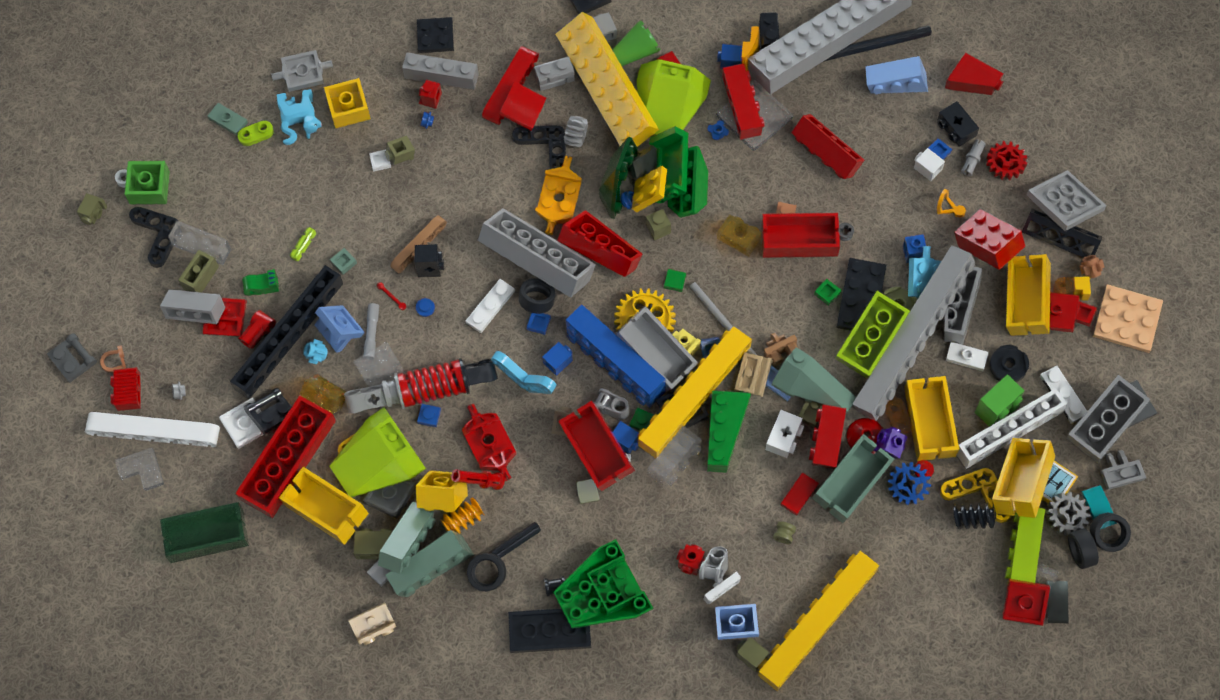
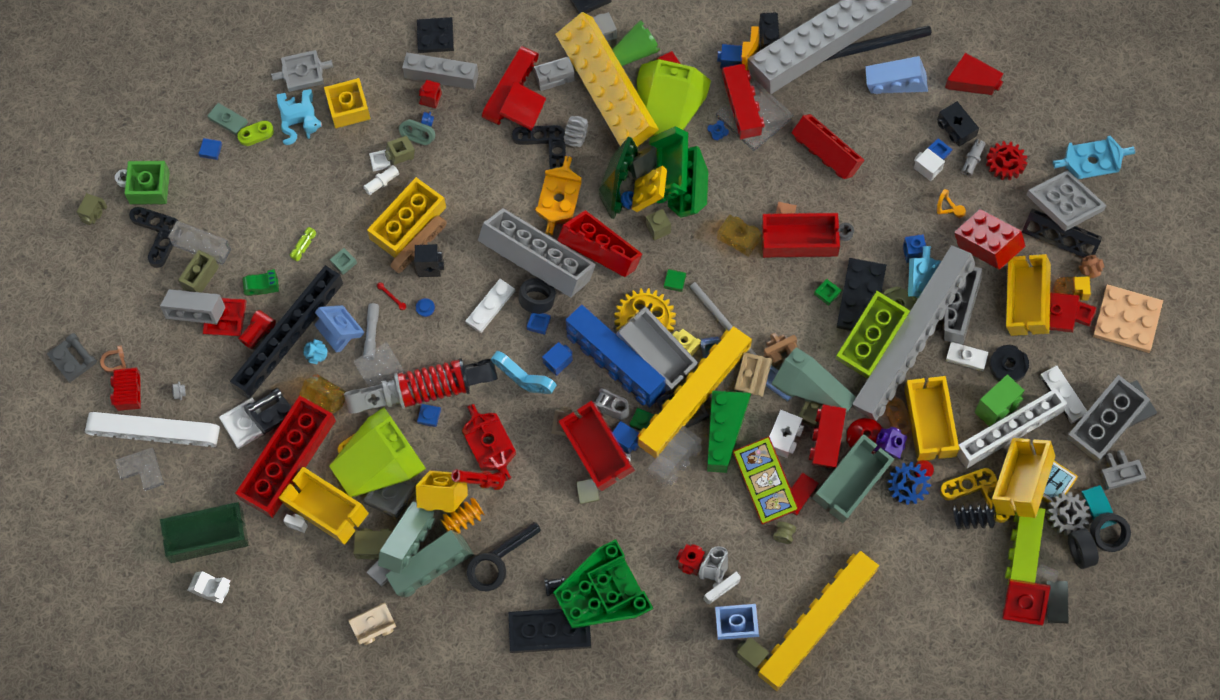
none -> white brick [187,571,230,603]
none -> blue tile [199,138,222,160]
none -> white plate [284,514,307,533]
none -> white pin [363,165,399,195]
none -> yellow brick [367,177,446,258]
none -> sand green plate [399,119,435,145]
none -> tile [733,436,799,525]
none -> medium azure plate [1053,136,1135,179]

